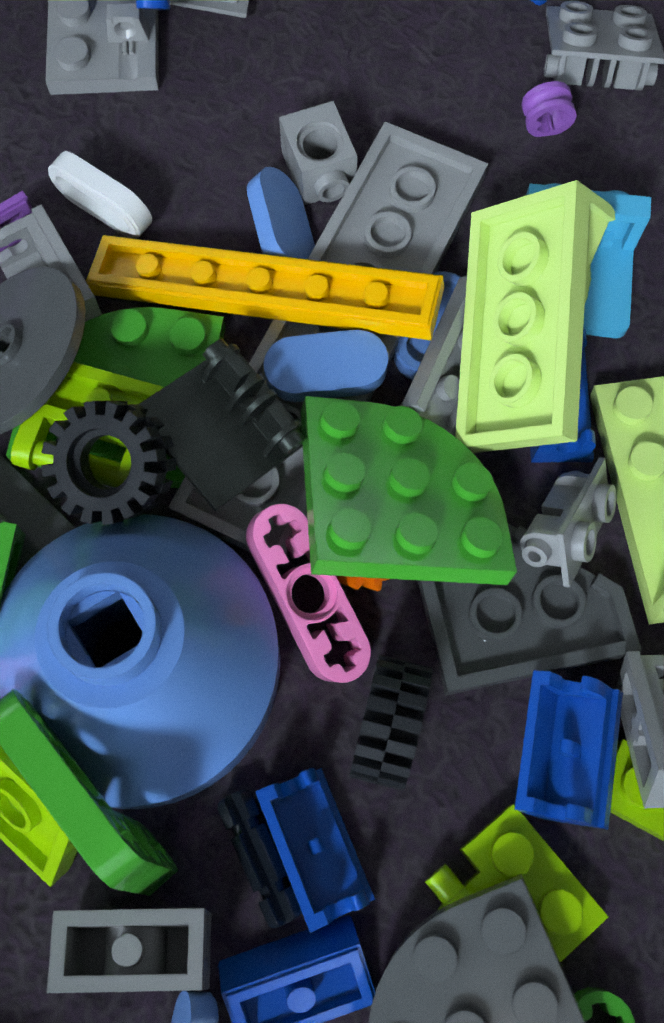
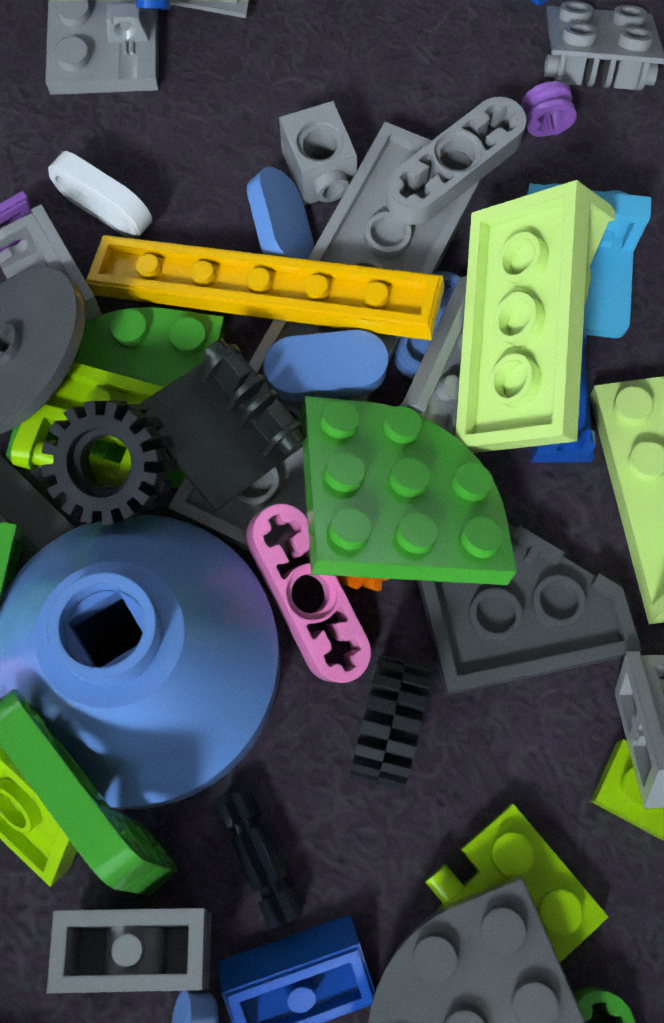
blue hinge [255,768,375,933] -> none
blue hinge [515,670,623,830] -> none
light grey hinge [520,457,617,587] -> none
none -> light grey beam [387,97,526,225]

